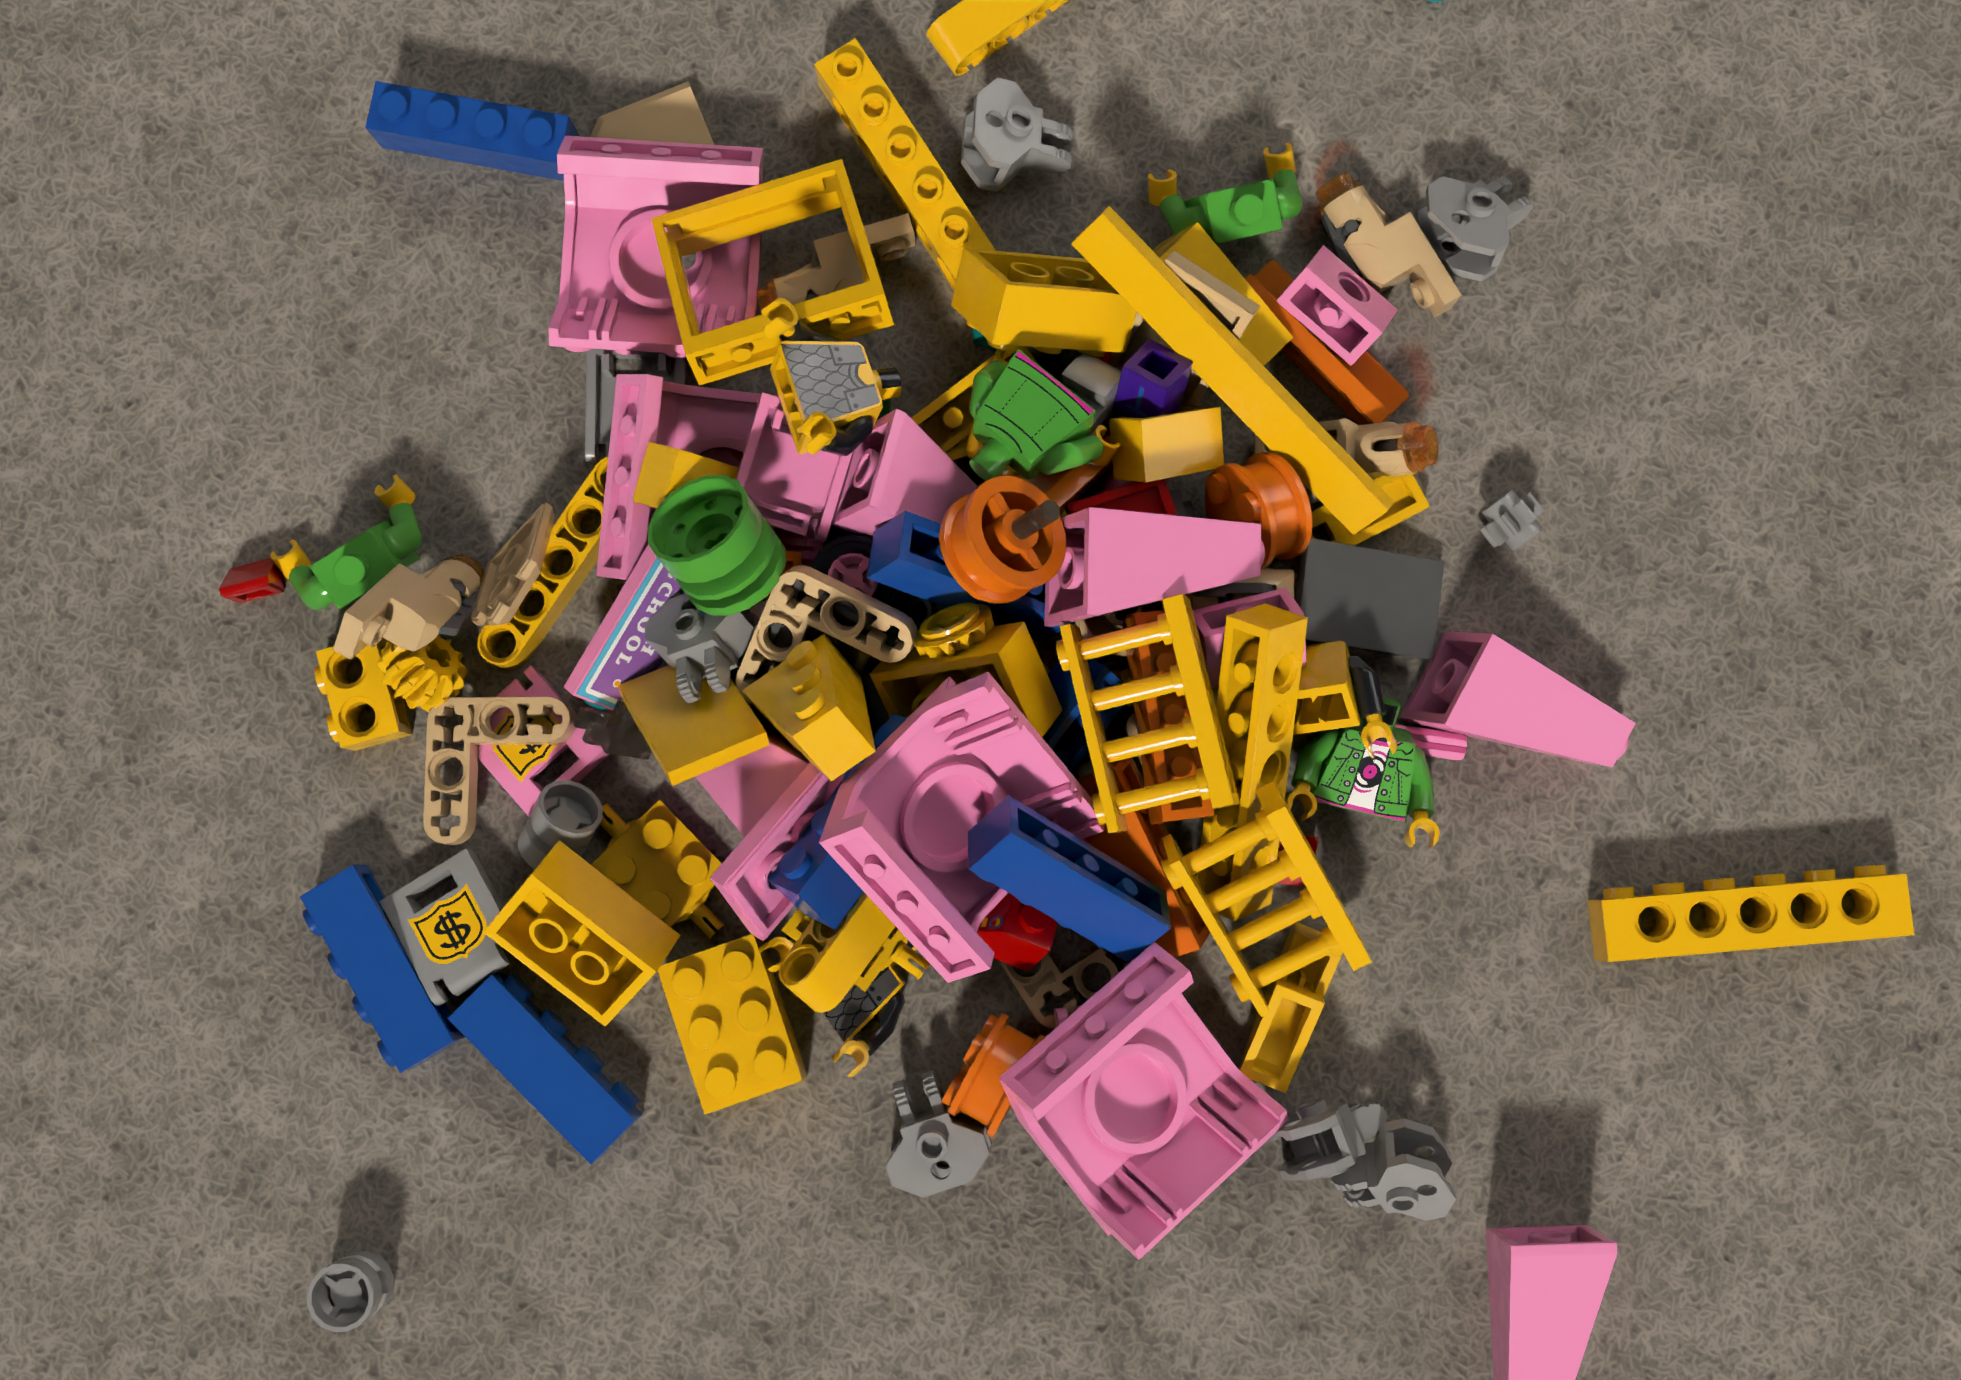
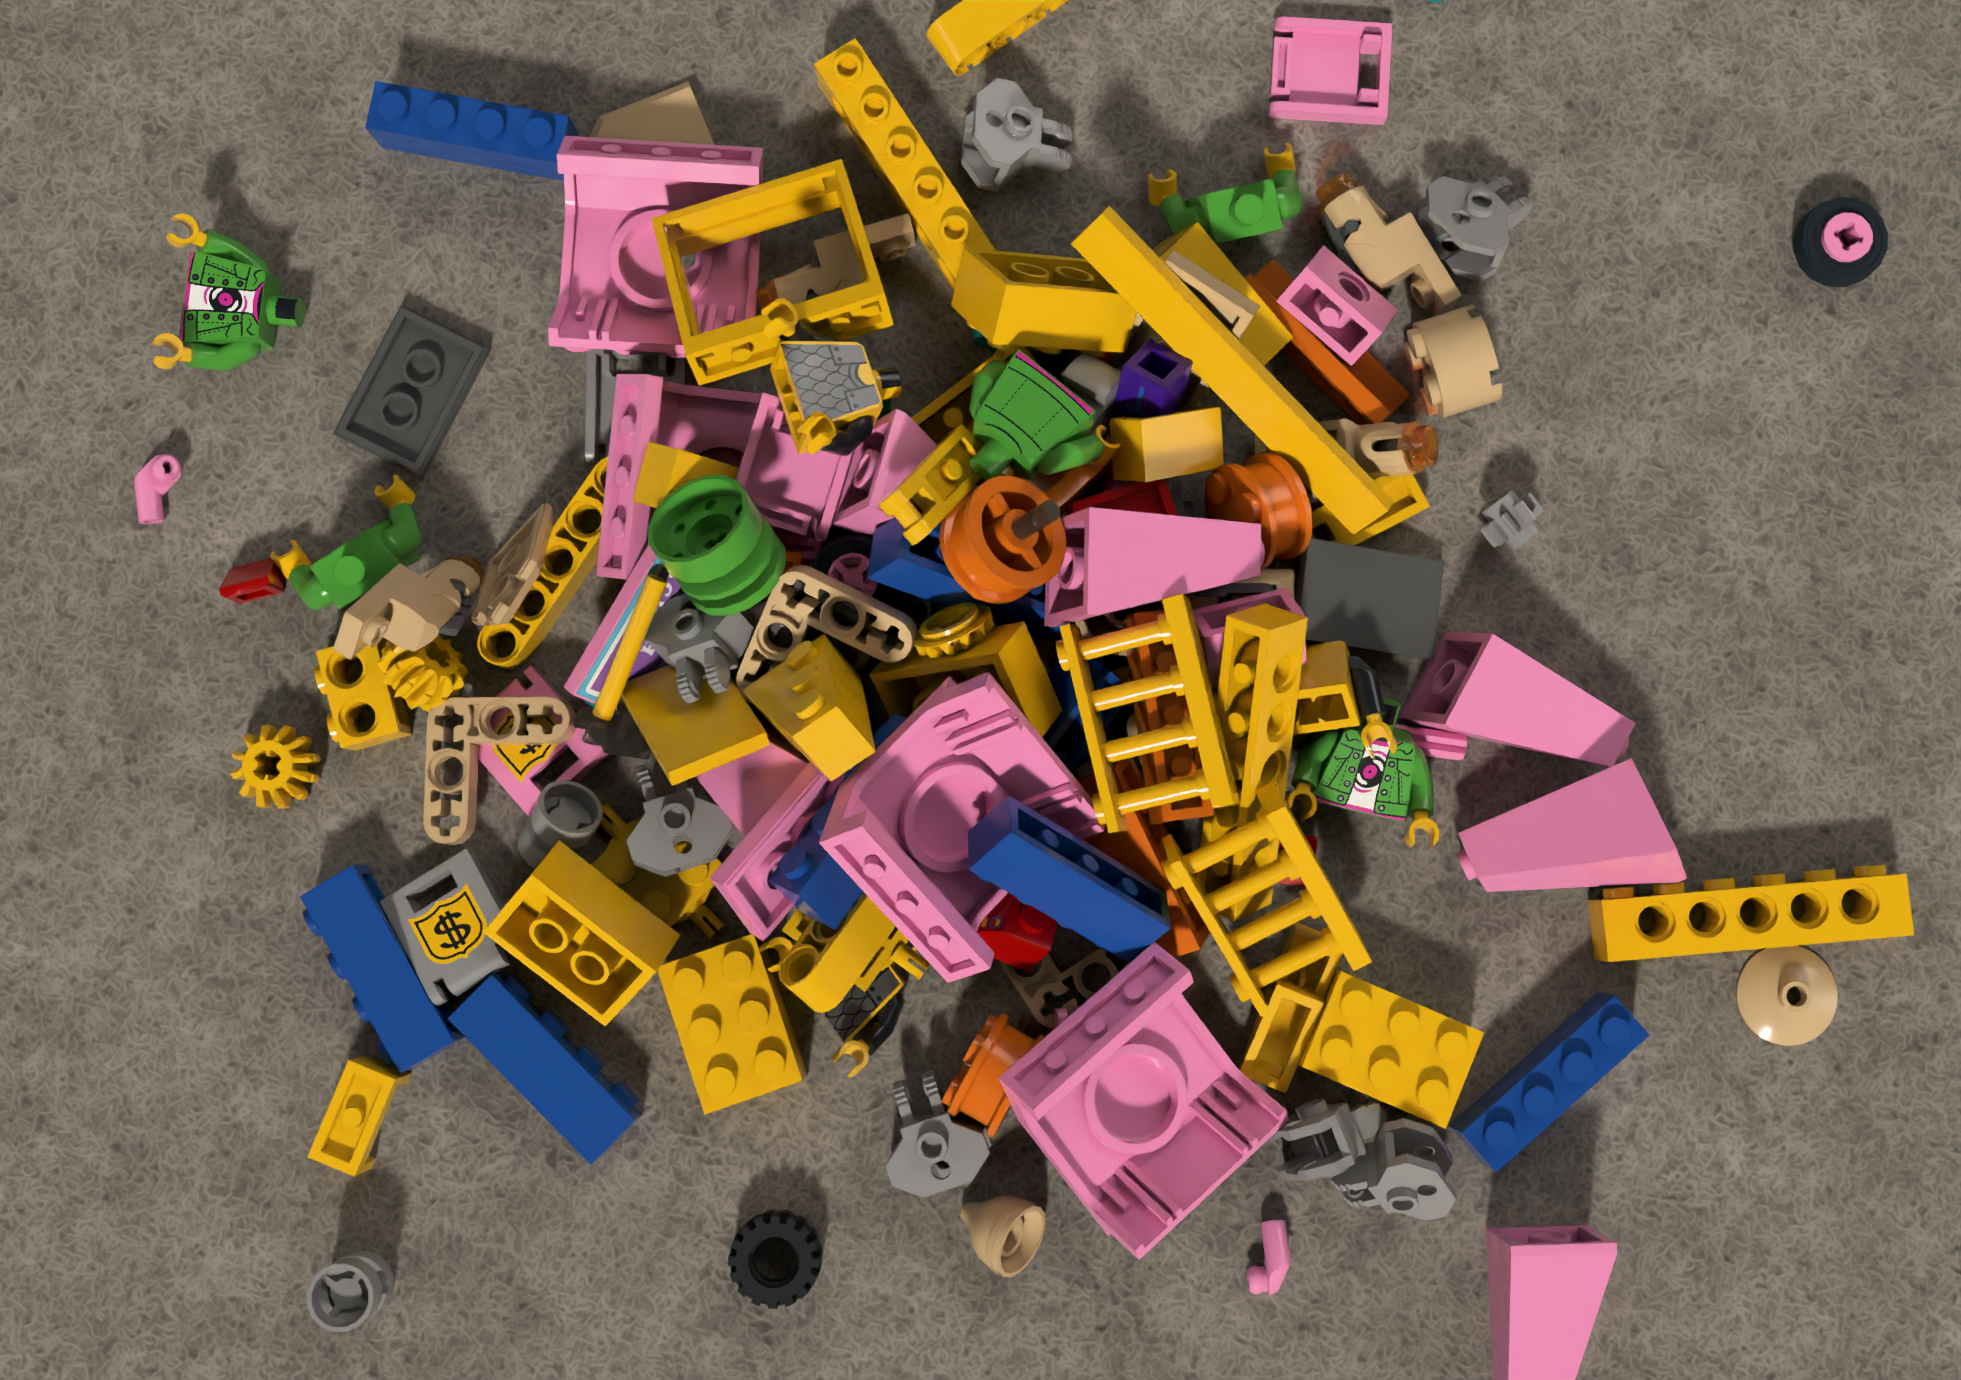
none -> bright pink arm [134,454,181,524]
none -> bright green torso [152,213,305,372]
none -> yellow gear [229,724,321,809]
none -> yellow panel [307,1055,412,1177]
none -> dark grey tile [333,304,491,479]
none -> yellow bar [592,574,668,721]
none -> light grey hinge [626,763,733,877]
none -> black tyre [728,1209,823,1309]
none -> yellow plate [877,424,982,546]
none -> tan helmet [960,1195,1046,1278]
none -> bright pink arm [1246,1220,1291,1296]
none -> bright pink container [1269,17,1392,125]
none -> yellow brick [1298,970,1484,1129]
none -> tan brick [1404,304,1502,419]
none -> blue brick [1449,992,1649,1173]
none -> bright pink slope [1456,758,1687,892]
none -> tan dish [1736,946,1838,1046]
none -> black wheel [1793,197,1888,287]

